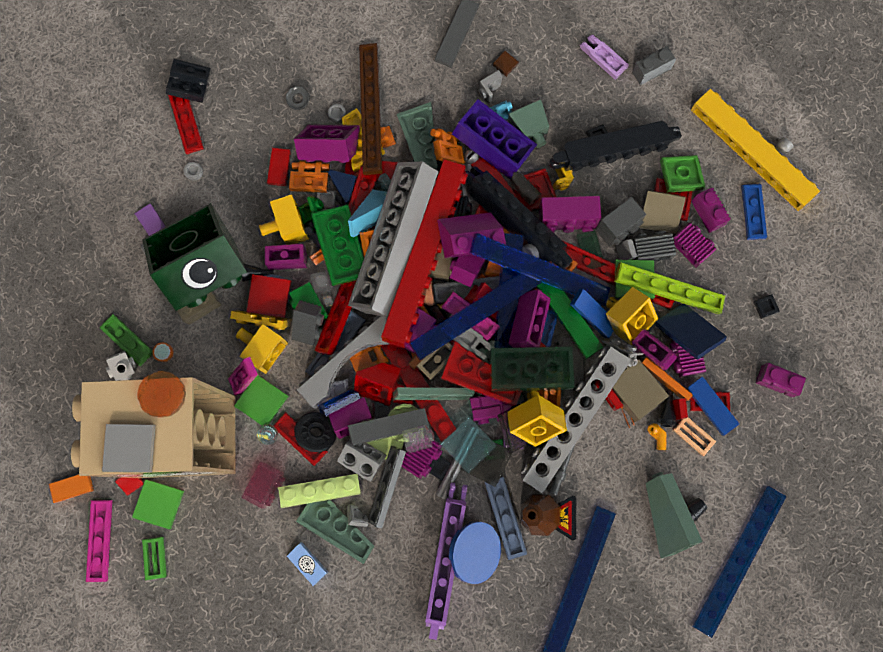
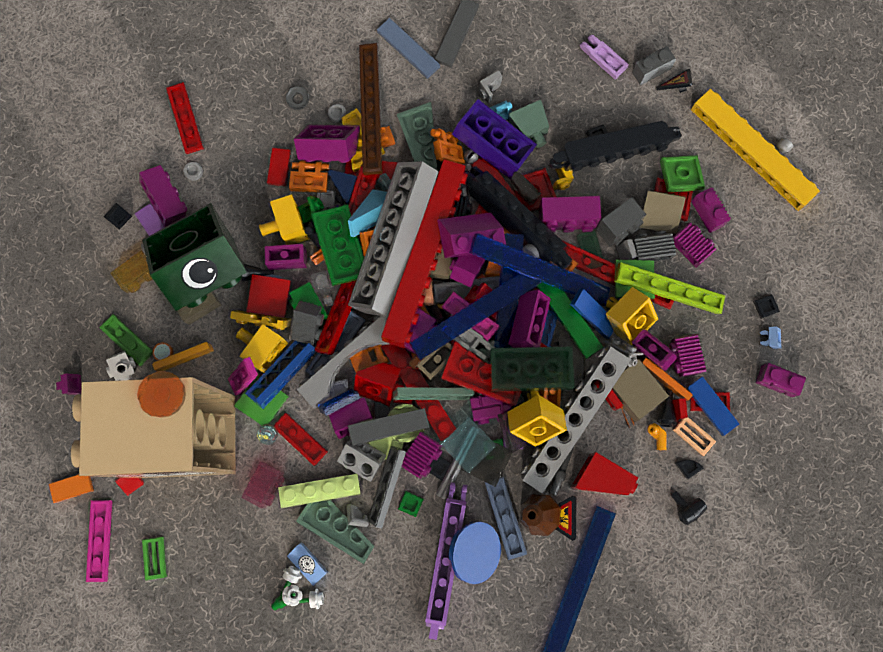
light grey tile [102,424,155,473] -> none
bright green tile [132,479,184,529] -> none
black slope [166,59,211,103] -> none
black wheel [294,412,337,452] -> none
clear brick [402,425,434,453] -> none
reddish brown tile [493,51,519,77] -> none
sand green slope [646,472,703,559] -> none
dark blue tile [655,304,727,360] -> none
clear blue tile [692,486,787,638] -> none
blue tile [741,184,767,240] -> none
none -> magenta tile [56,373,82,395]
none -> black tile [103,203,132,230]
none -> clear yellow brick [110,250,153,294]
none -> magenta brick [139,165,188,227]
none -> light orange tile [152,342,214,372]
none -> blue fence [245,341,316,409]
none -> white plant [271,566,324,611]
none -> sand blue tile [377,18,440,79]
none -> green tile [398,491,424,517]
none -> red slope [571,452,638,495]
none -> black piece [656,69,693,93]
none -> black tile [675,460,704,480]
none -> light blue tile [760,326,781,349]

